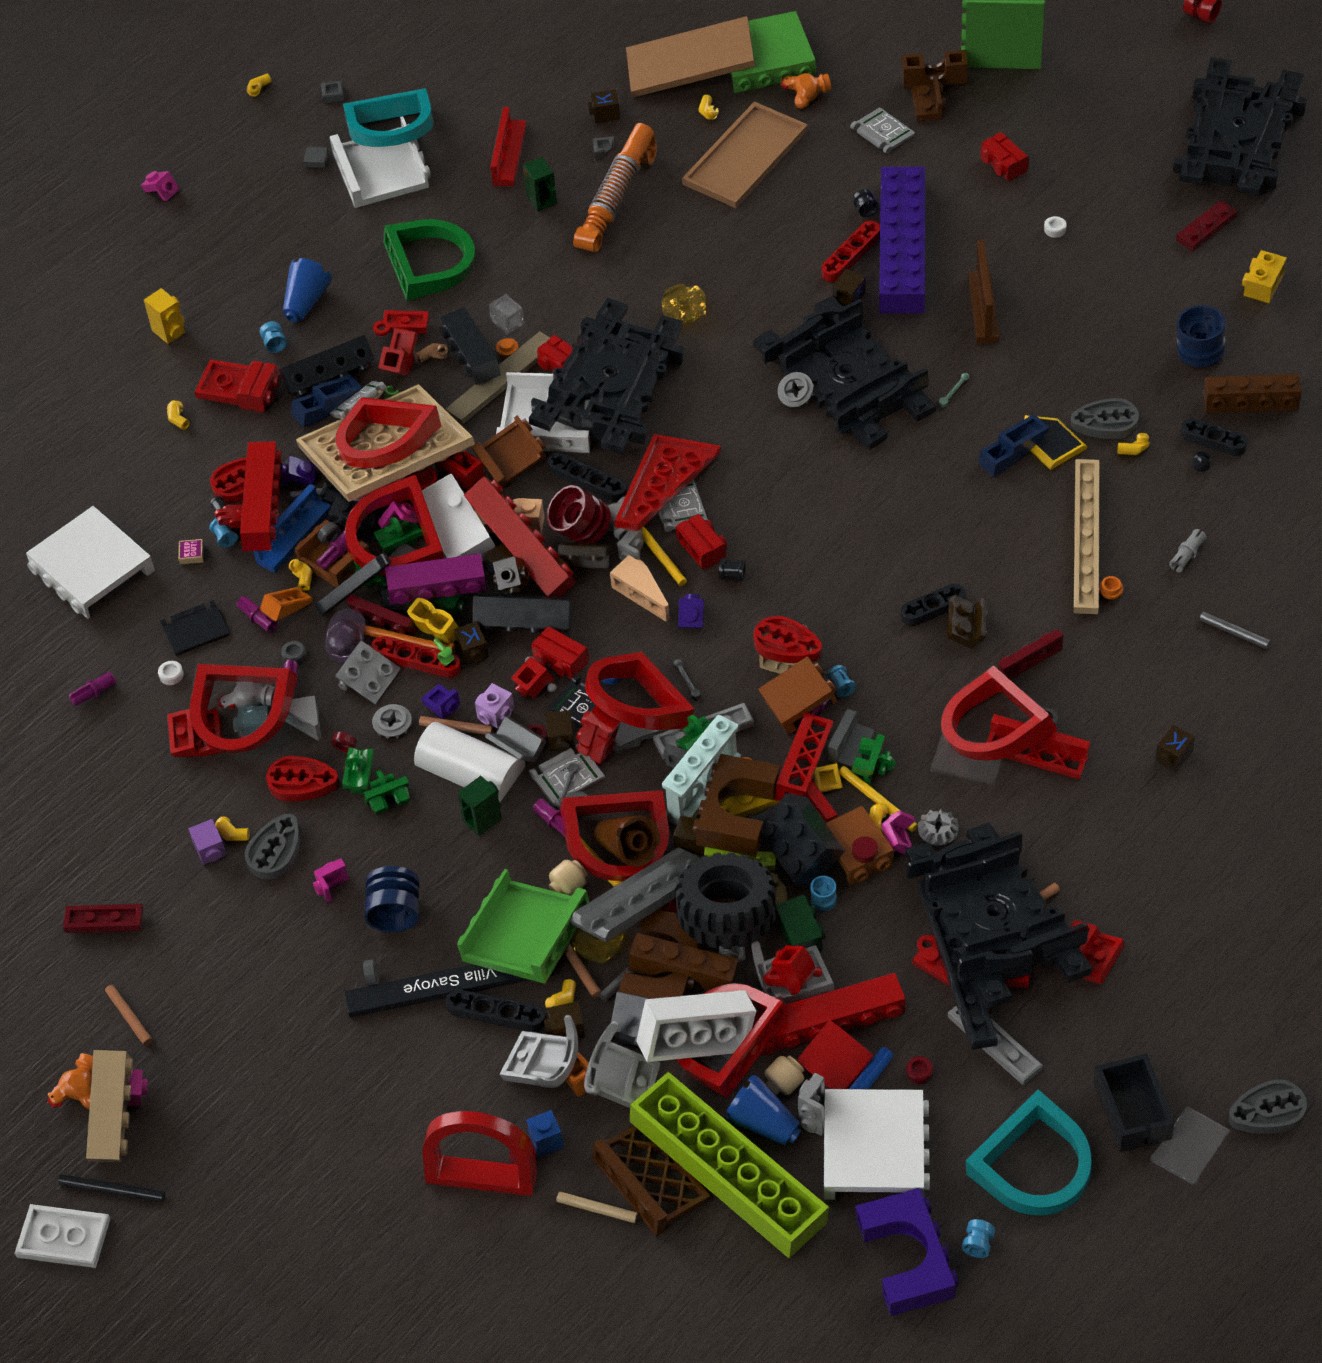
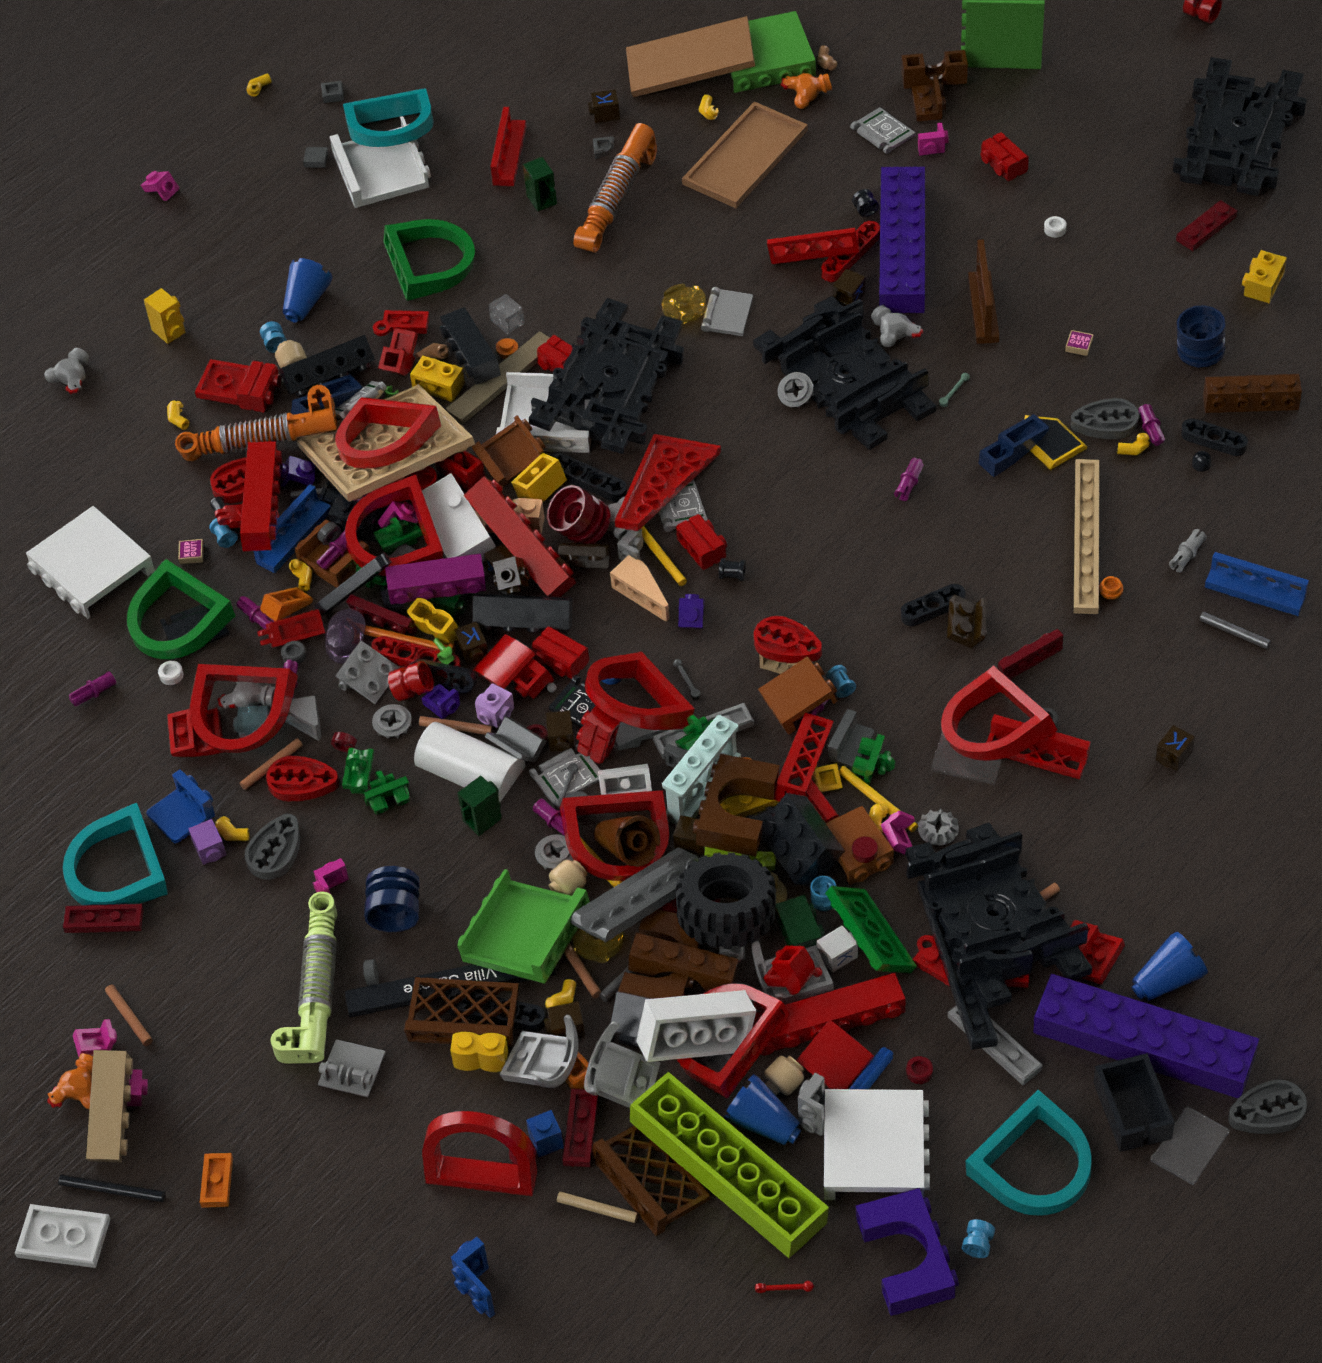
none -> light grey animal [44,348,89,394]
none -> teal window [63,803,168,905]
none -> dark pink bracket [73,1019,117,1057]
none -> green window [127,559,236,659]
none -> blue bracket [147,769,215,843]
none -> orange piece [175,385,338,461]
none -> orange plate [200,1153,233,1208]
none -> nougat bar [239,738,303,790]
none -> red hinge [257,609,325,648]
none -> yellowish green piece [271,892,338,1064]
none -> tan head [275,340,307,368]
none -> light grey hinge [318,1039,386,1097]
none -> red wheel [388,661,434,701]
none -> reddish brown fence [404,977,519,1048]
none -> black beam [409,659,477,693]
none -> yellow brick [410,356,465,402]
none -> yellow brick [450,1032,509,1072]
none -> blue bracket [451,1237,495,1318]
none -> red slope [473,634,536,689]
none -> yellow brick [511,453,567,502]
none -> light grey gear [535,835,574,870]
none -> dark red plate [563,1089,599,1167]
none -> white brick [598,764,652,795]
none -> light grey piece [701,287,753,336]
none -> red hinge [755,1281,814,1293]
none -> red fence [767,228,859,264]
none -> medium nougat arm [817,46,838,71]
none -> white brick [817,926,858,973]
none -> green plate [825,886,917,973]
none -> light grey animal [871,305,923,347]
none -> magenta axle [894,457,924,501]
none -> dark pink bracket [918,123,949,156]
none -> dark purple brick [1033,974,1259,1098]
none -> tile [1065,330,1093,356]
none -> blue cone [1131,932,1208,1001]
none -> magenta axle [1138,404,1165,446]
none -> blue fence [1205,552,1309,616]

